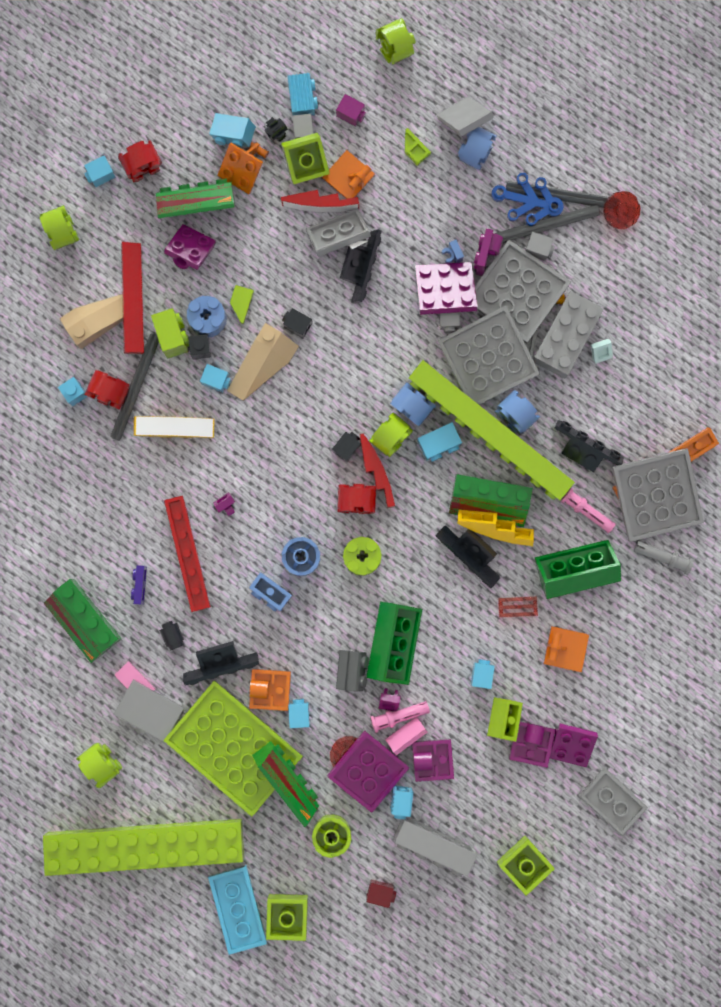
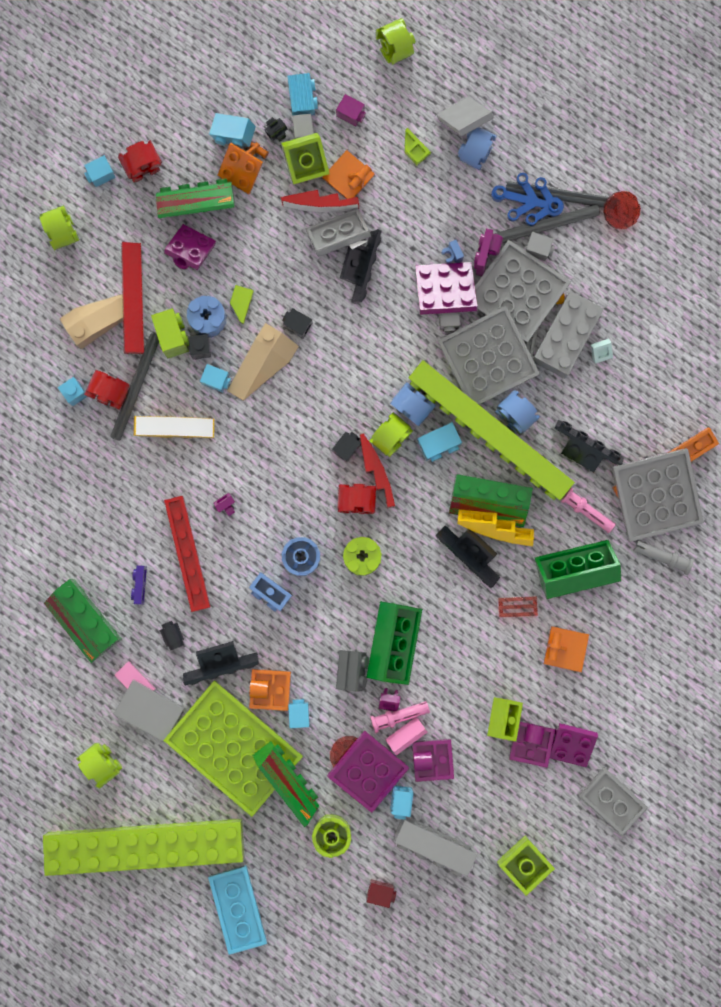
lime brick [266,894,308,941] -> none
medium azure brick [471,659,495,689] -> none

